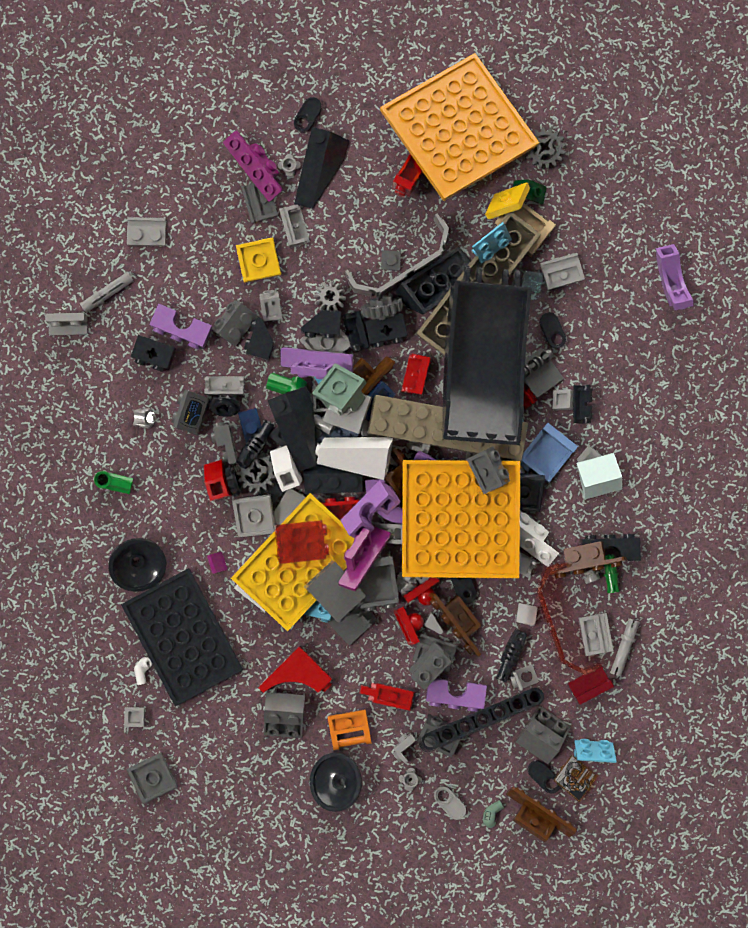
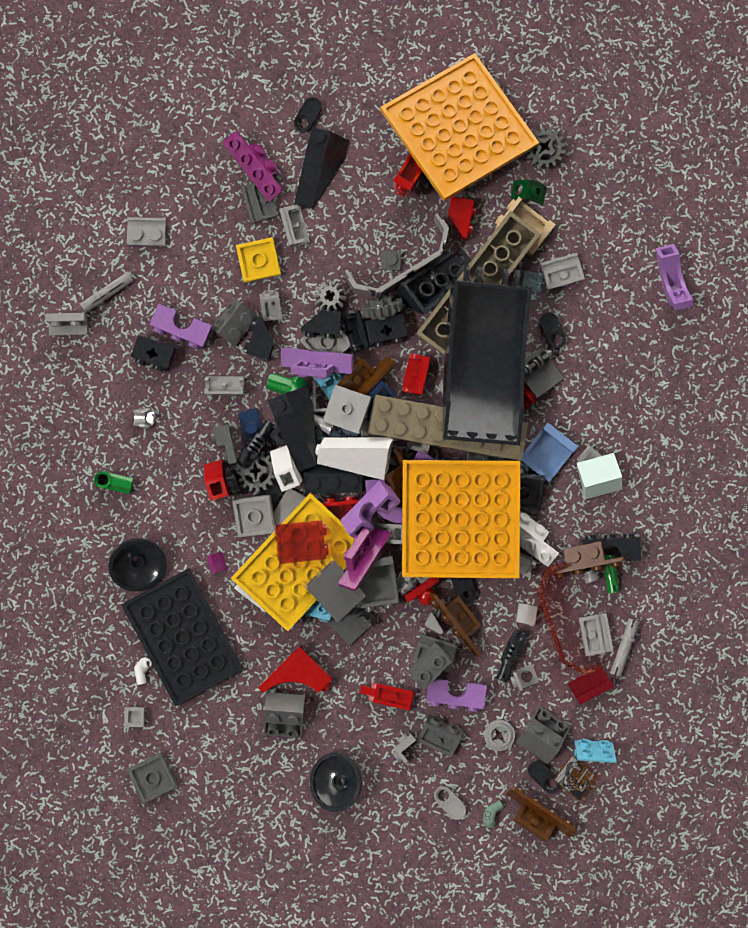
slope [171,390,210,436] -> none
black gear [210,394,240,417] -> none
light grey plate [278,154,301,177] -> none
sand green panel [312,363,366,416] -> none
orange plate [327,709,372,750] -> none
red tile [394,607,424,646] -> none
light grey plate [399,768,422,791] -> none
black beam [419,688,544,753] -> none
dark grey bracket [467,446,510,494] -> none
medium azure hinge [472,222,512,263] -> none
yellow plate [485,183,530,219] -> none
light grey plate [552,389,573,410] -> none
black hinge [573,385,593,424] -> none
none -> red slope [447,196,477,241]
none -> light grey gear [484,720,515,751]

